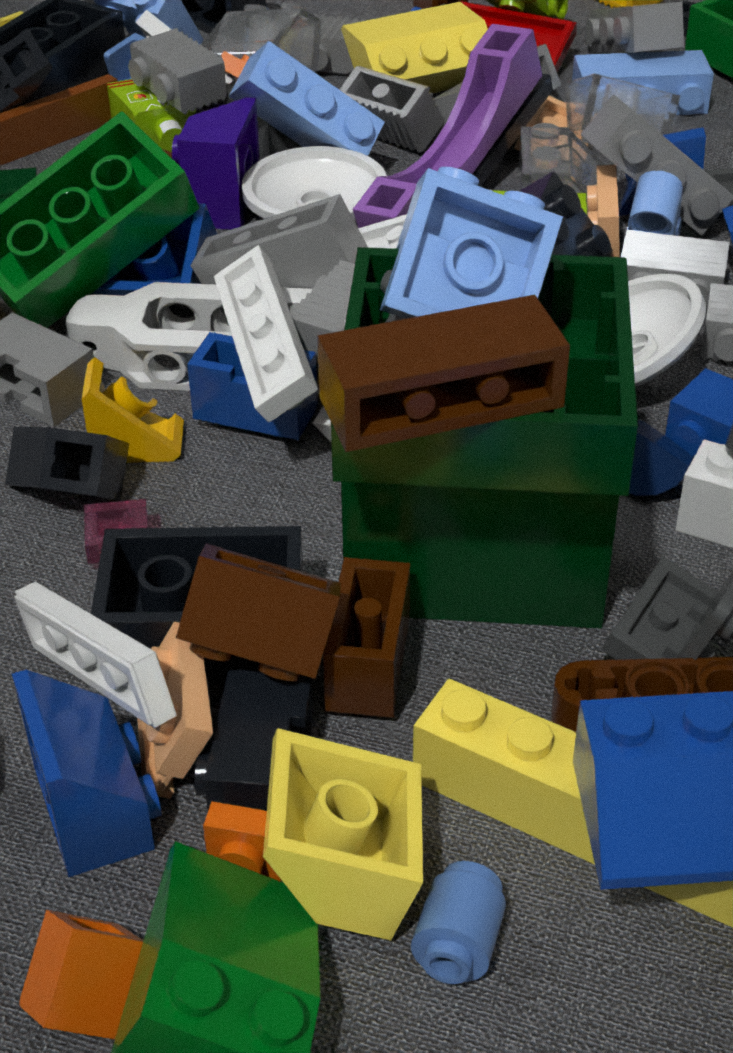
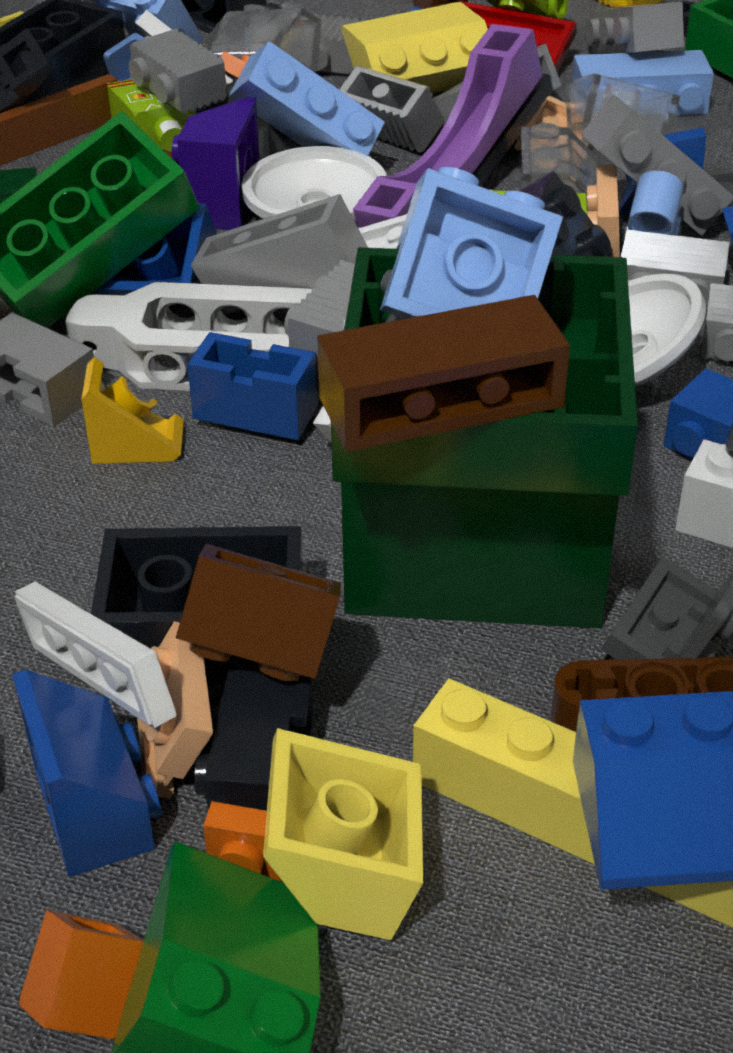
black slope [5,427,129,501] -> none
clear pink plate [84,499,149,564] -> none
white plate [214,245,318,423] -> none
reddish brown brick [323,557,410,718] -> none
medium blue brick [411,861,506,984] -> none
dark blue brick [629,420,693,496] -> none

